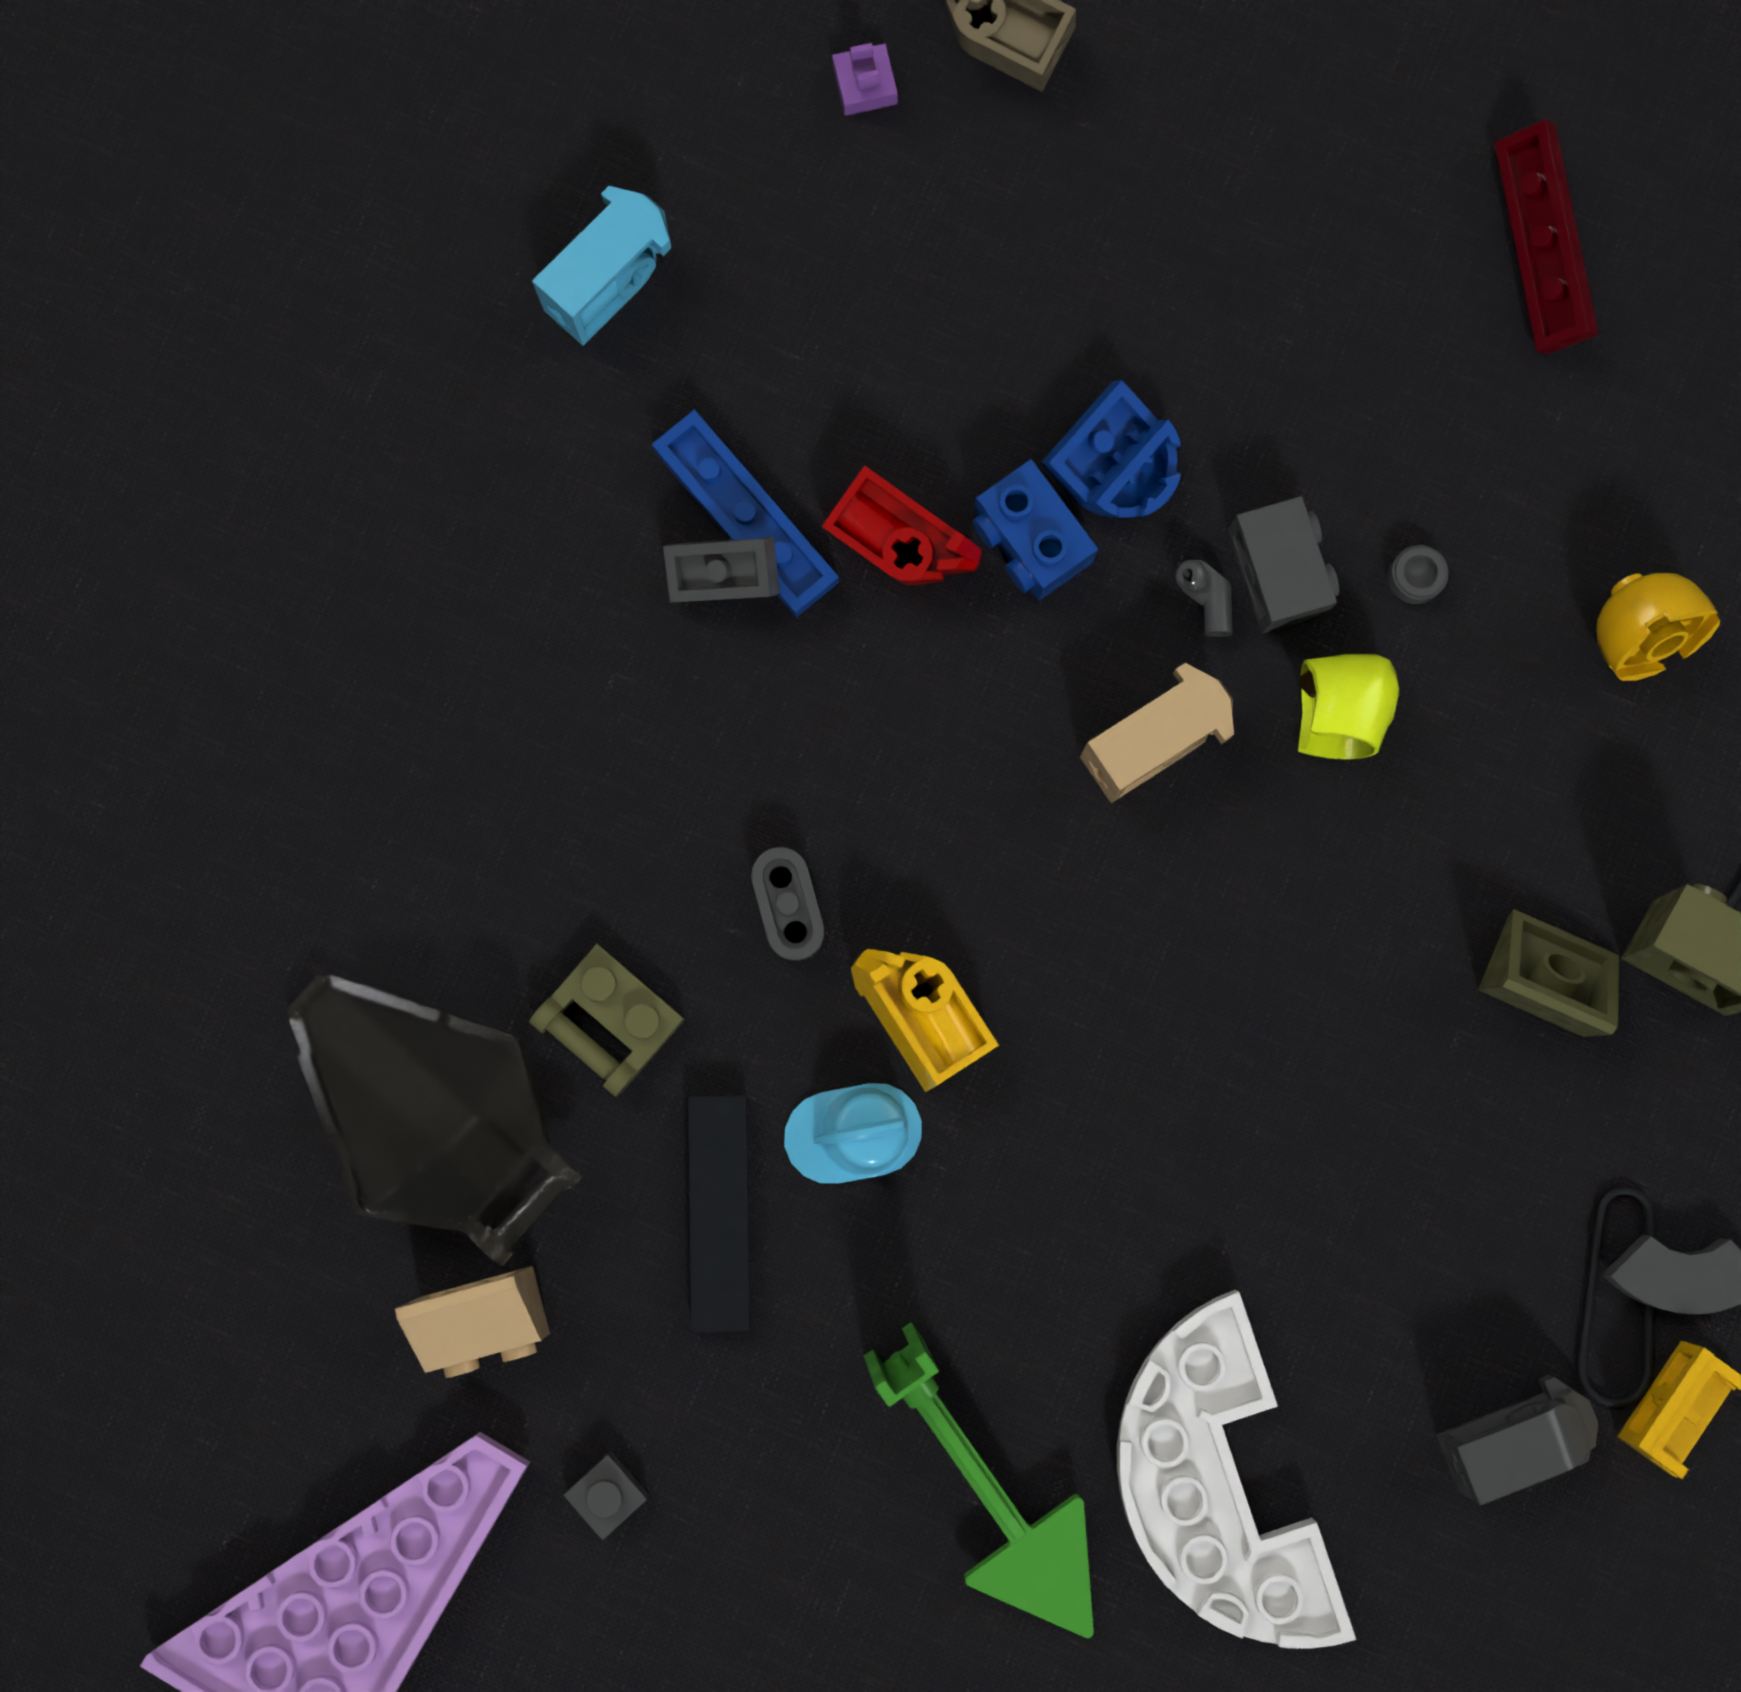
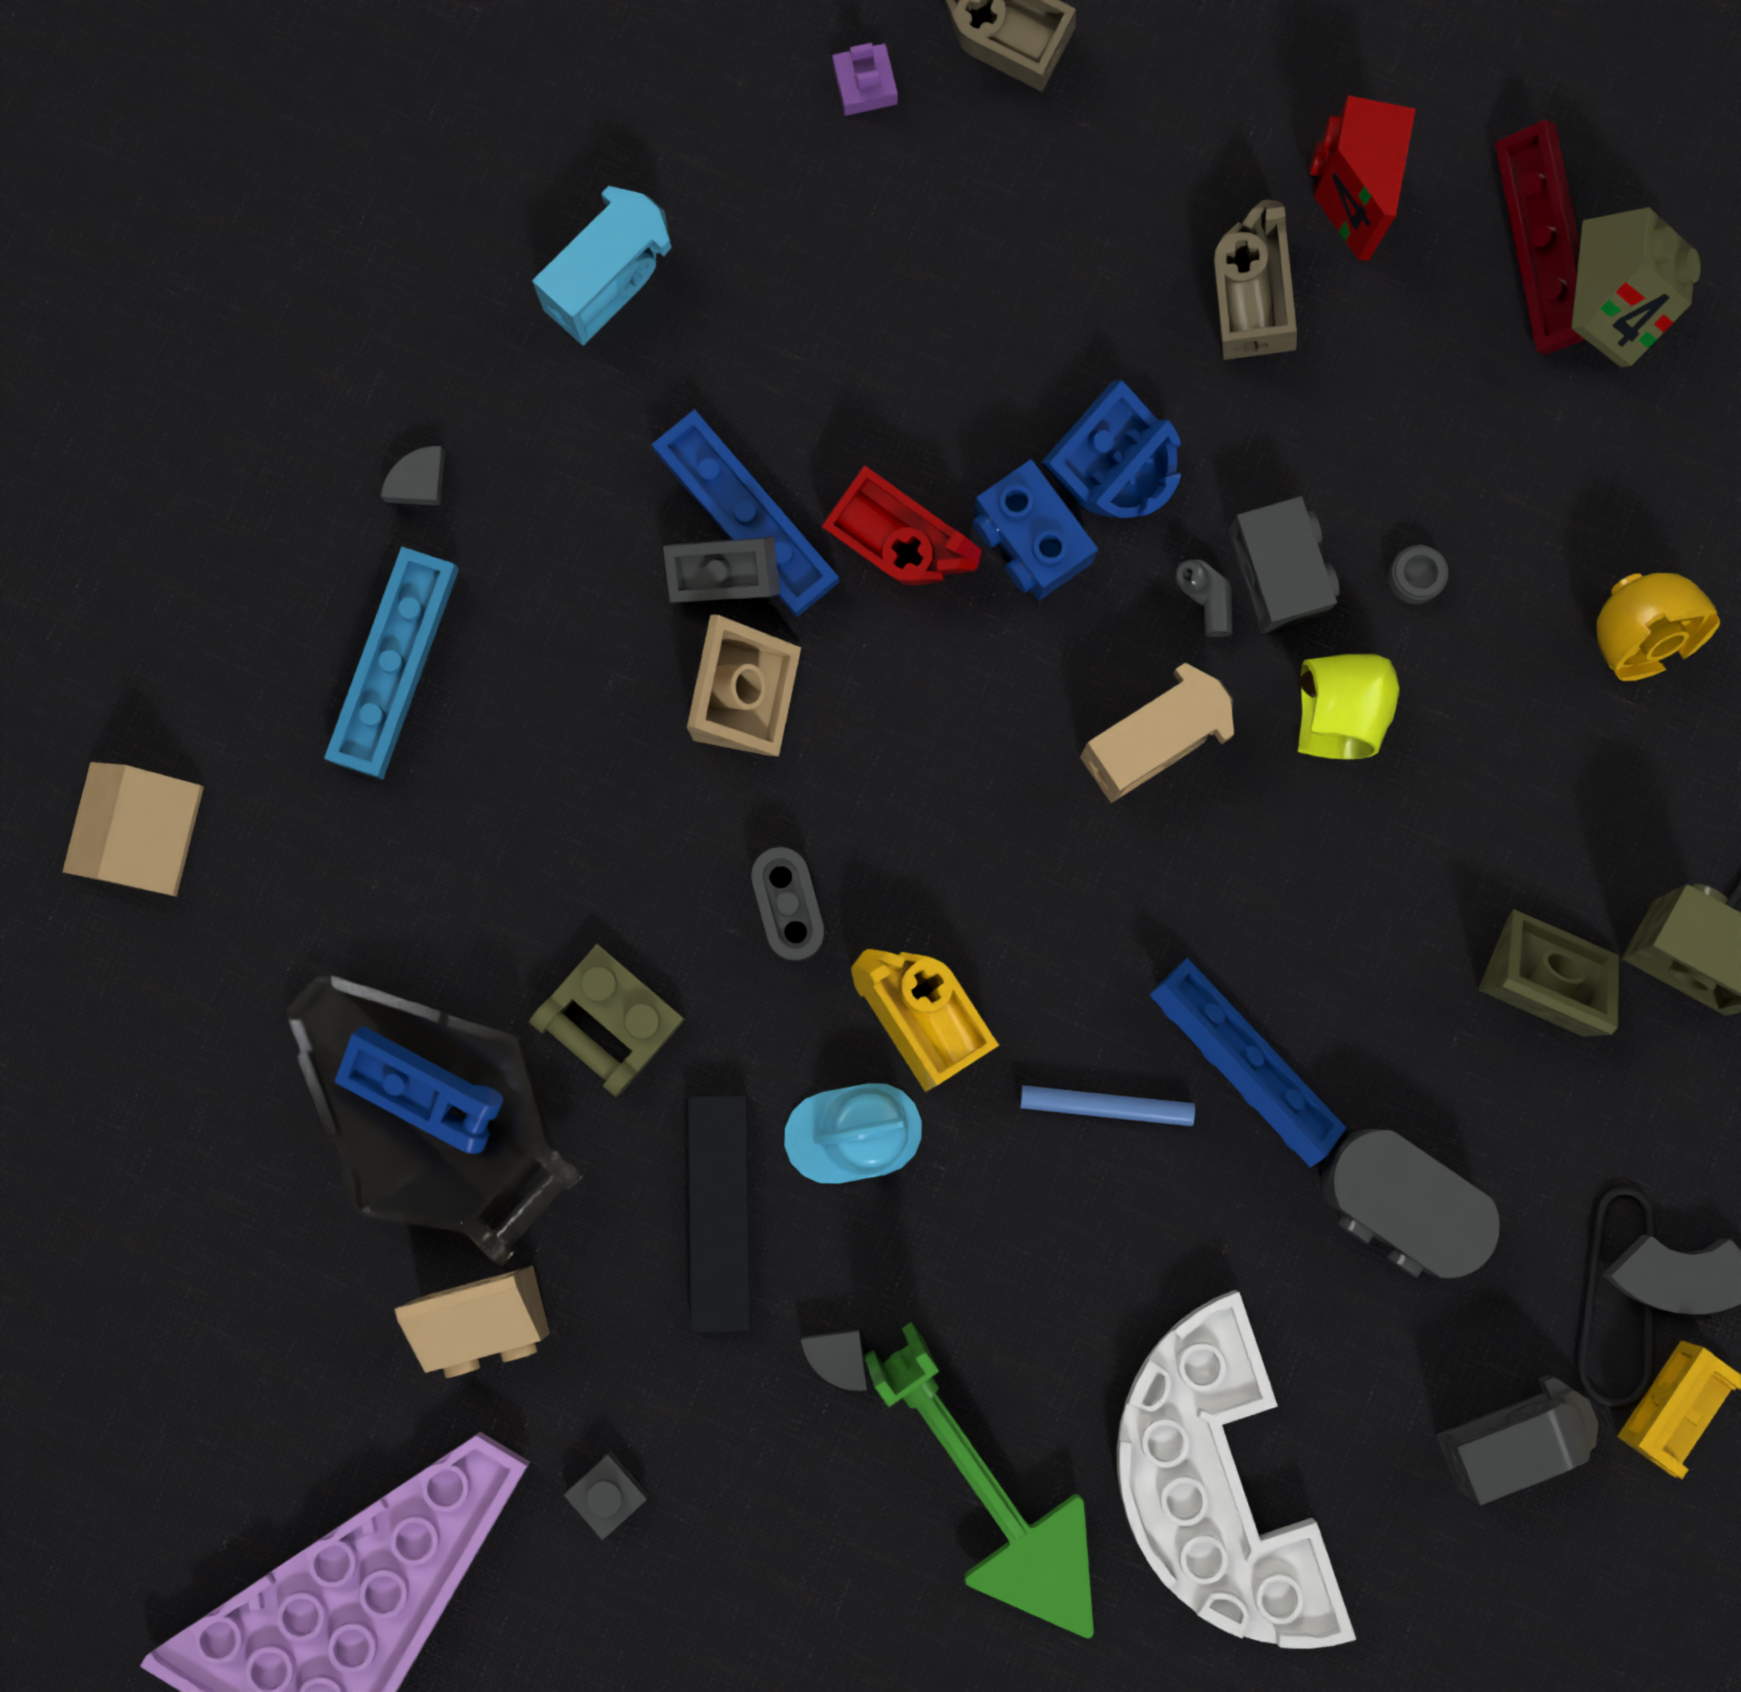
none -> tan slope [62,762,204,897]
none -> dark azure plate [324,546,459,780]
none -> blue plate [335,1026,504,1154]
none -> dark grey tile [381,446,445,506]
none -> tan slope [687,615,801,756]
none -> dark grey tile [801,1329,867,1391]
none -> medium blue bar [1020,1085,1195,1126]
none -> blue plate [1150,958,1346,1168]
none -> dark tan piece [1214,199,1297,360]
none -> red slope [1309,95,1416,261]
none -> dark grey brick [1321,1129,1500,1278]
none -> olive slope [1572,207,1701,367]

